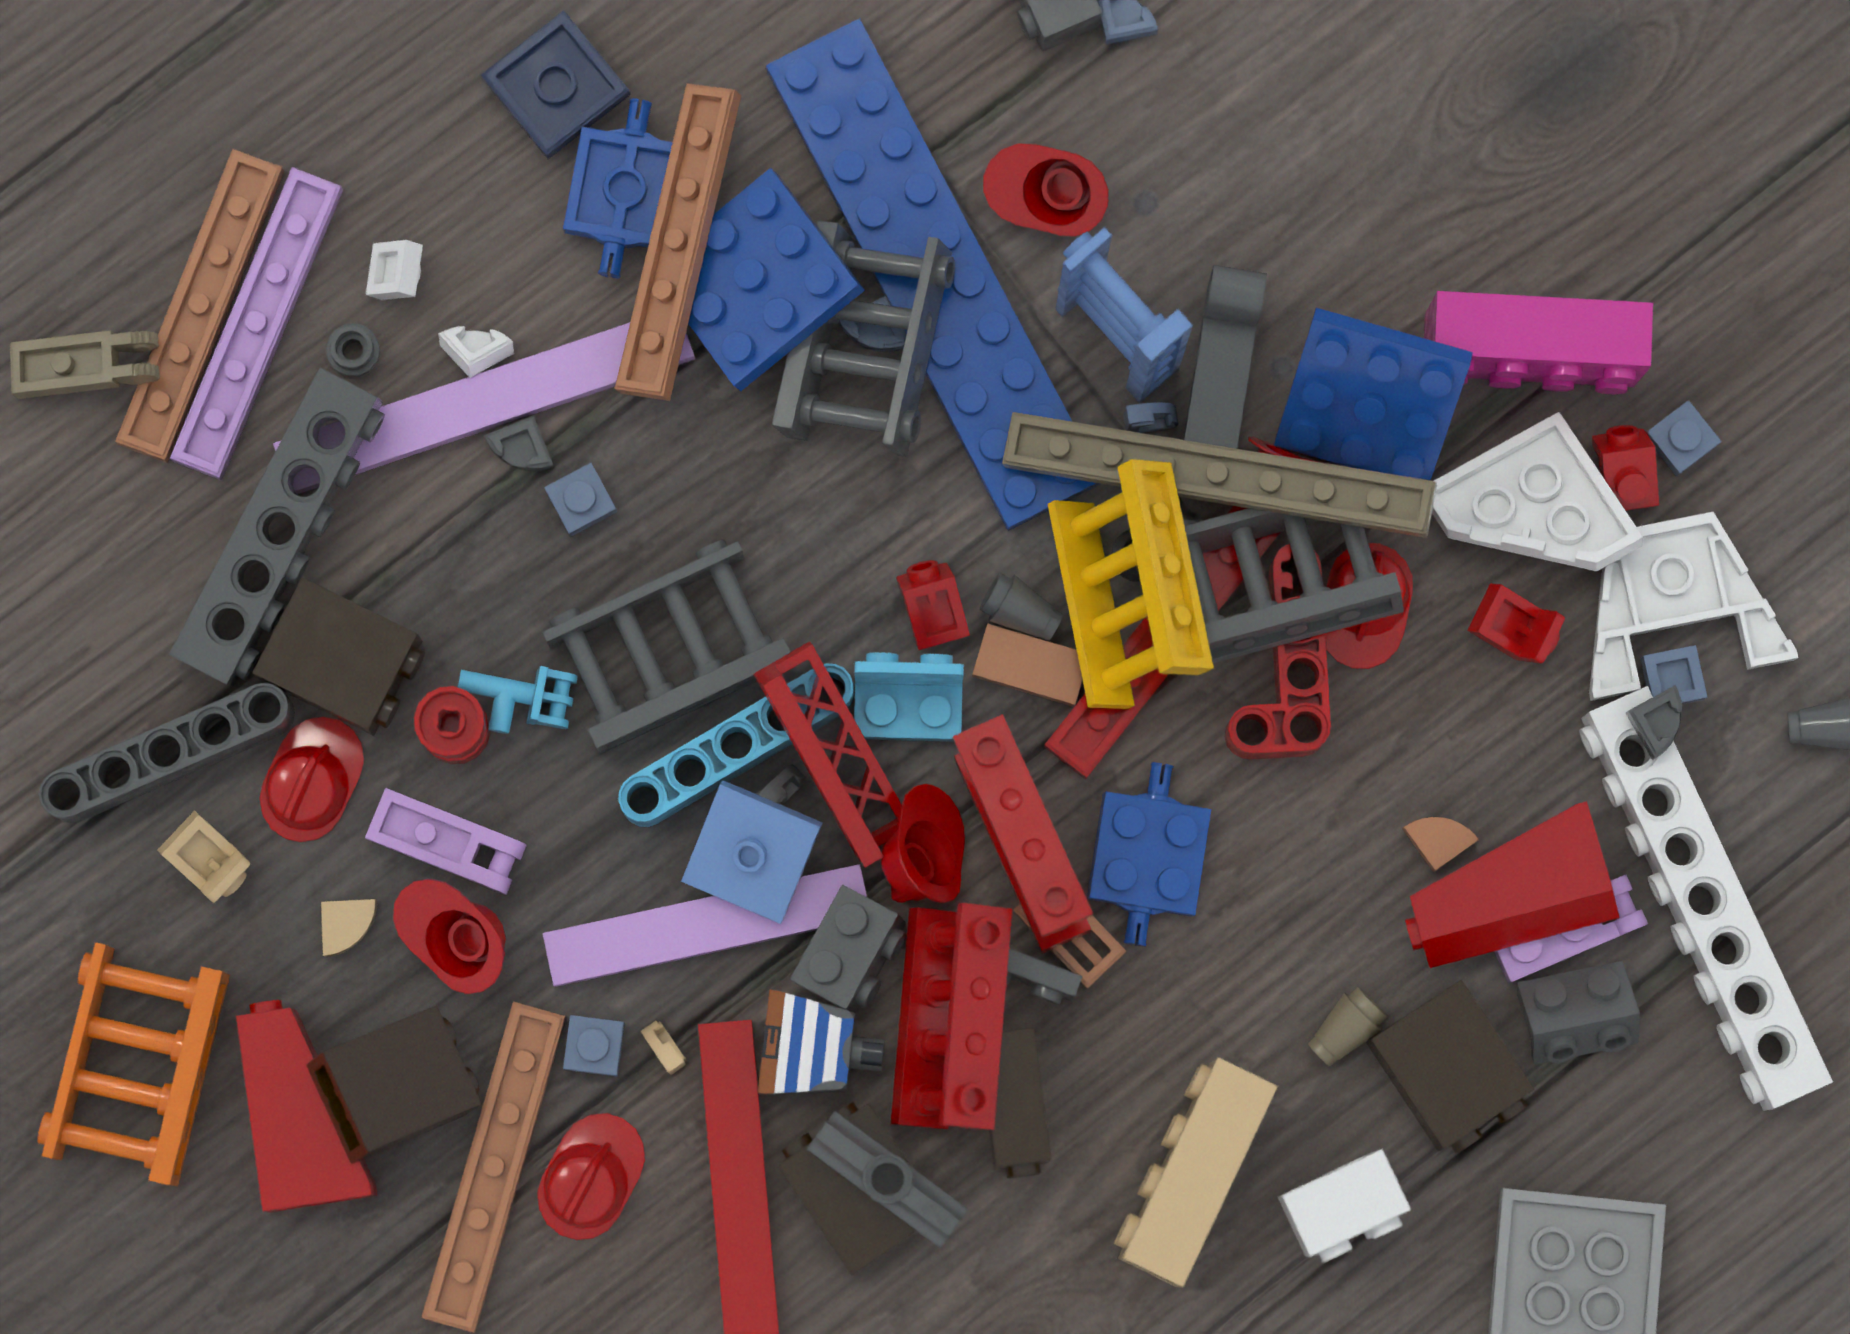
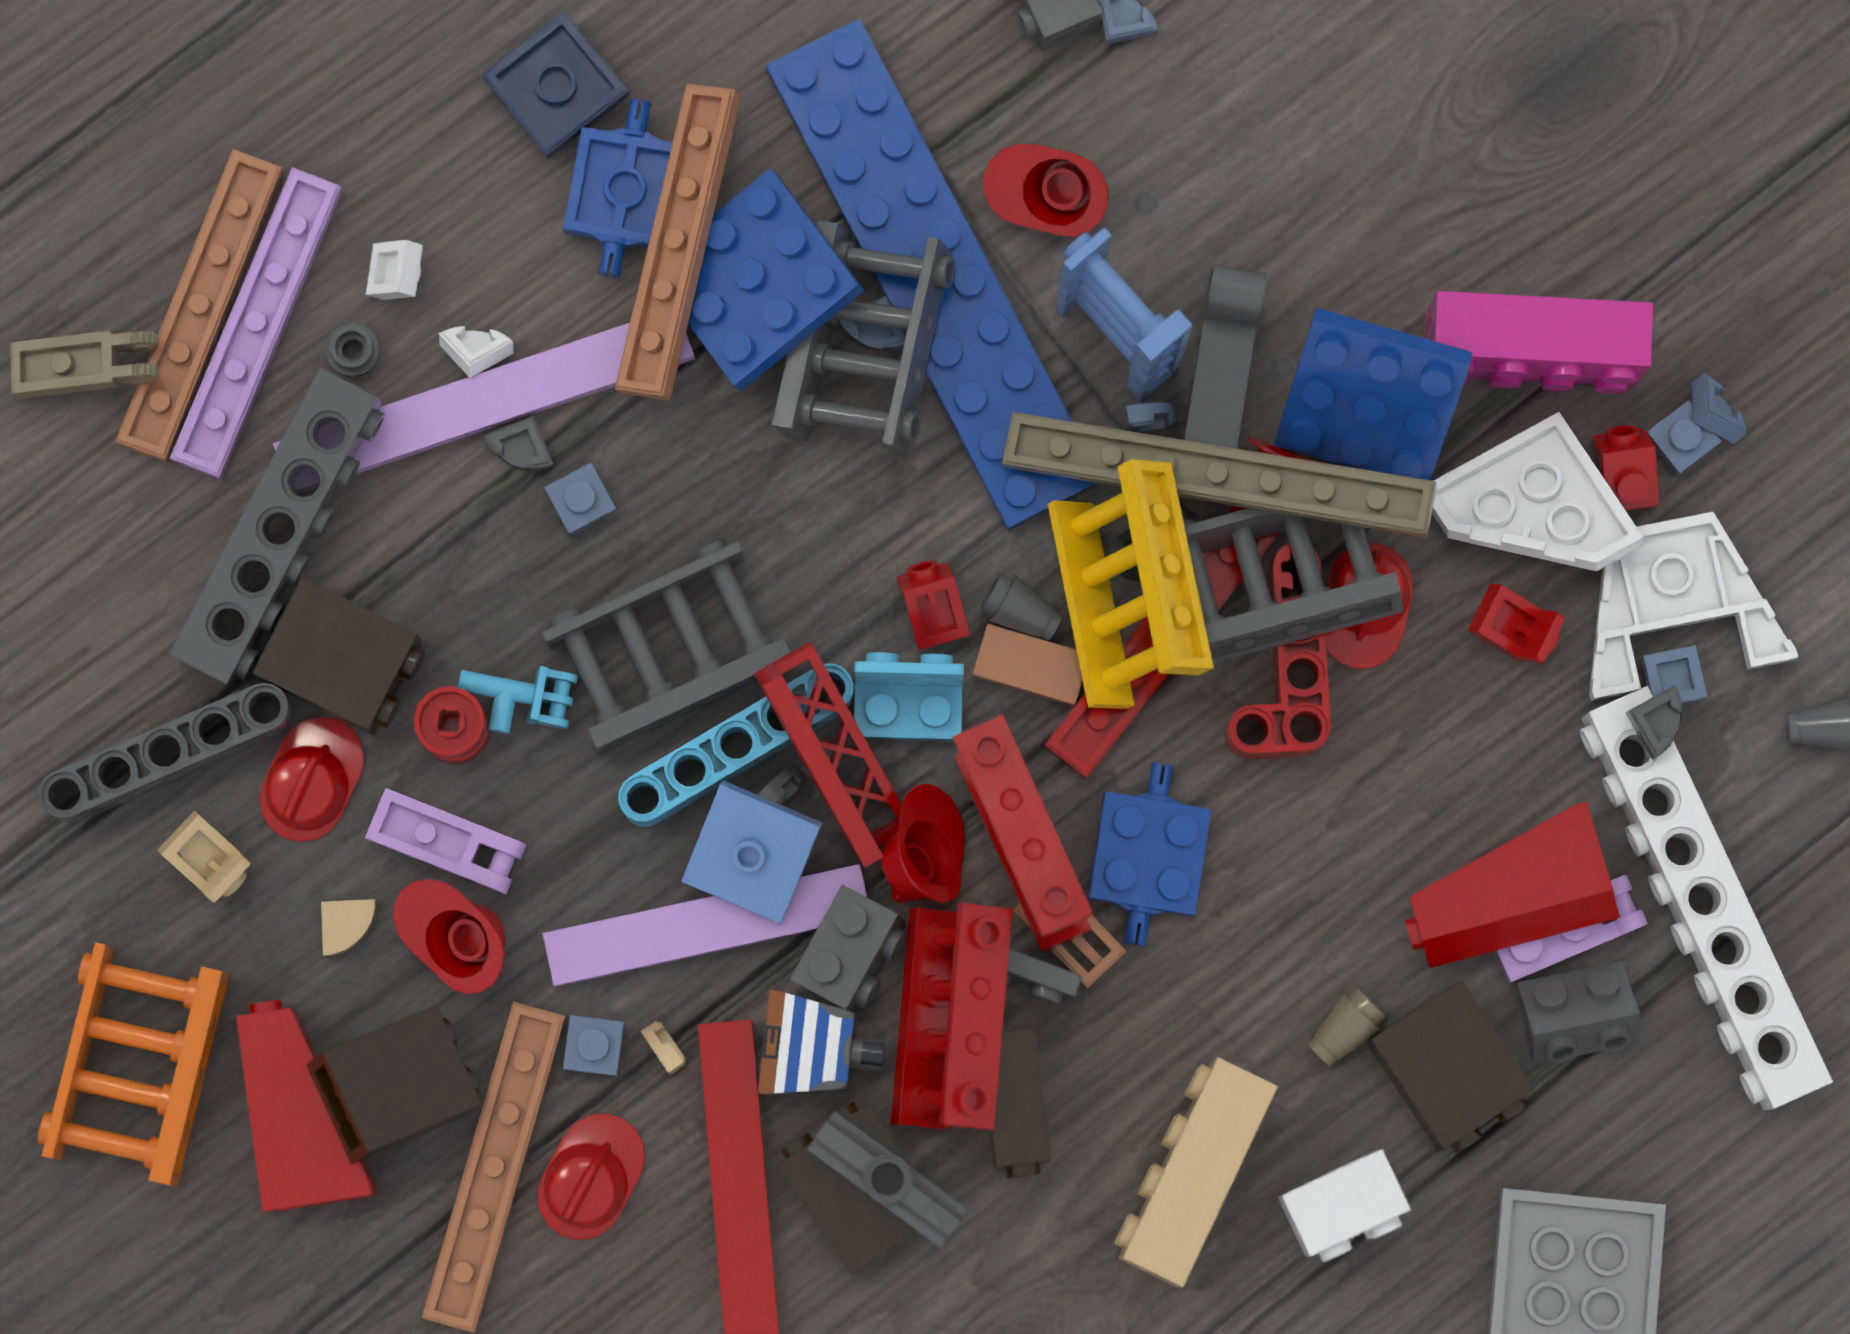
nougat tile [1402,817,1479,872] -> none
none -> sand blue tile [1691,373,1747,444]

